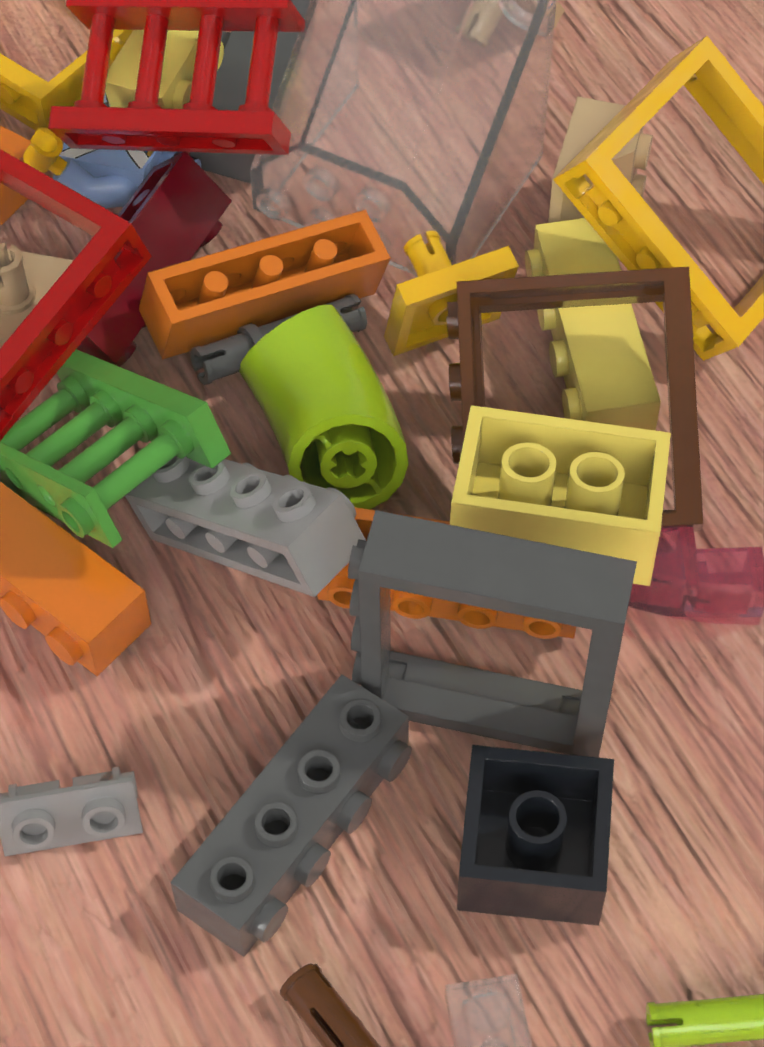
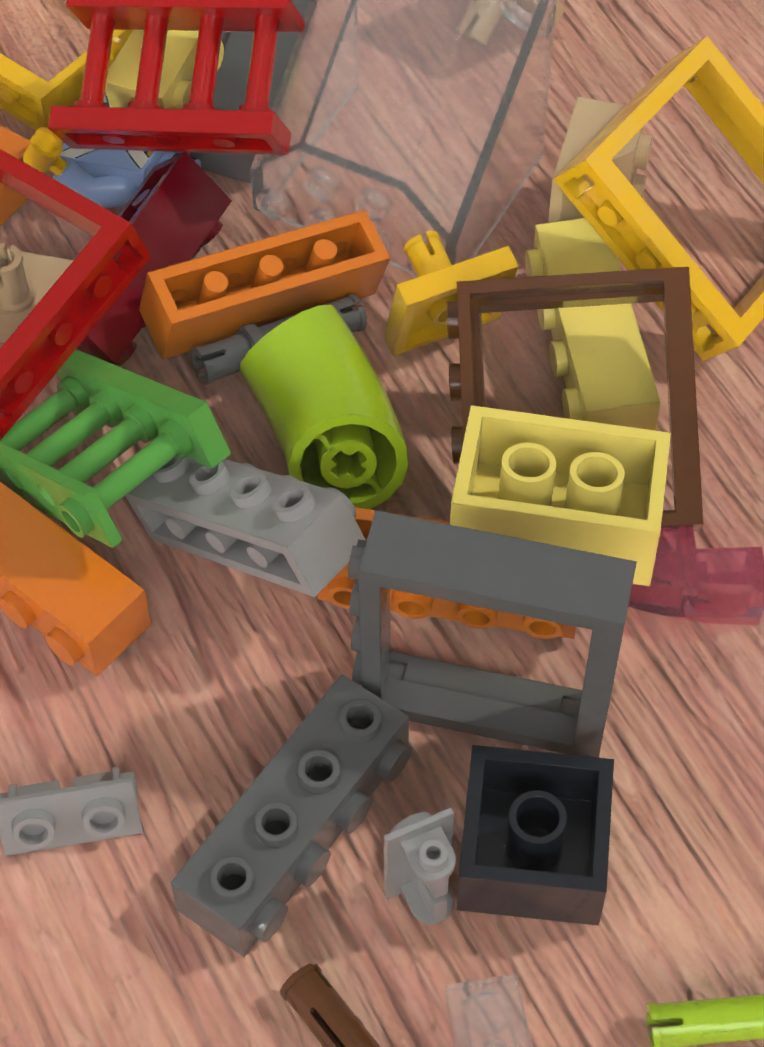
none -> light grey hinge [384,807,456,925]

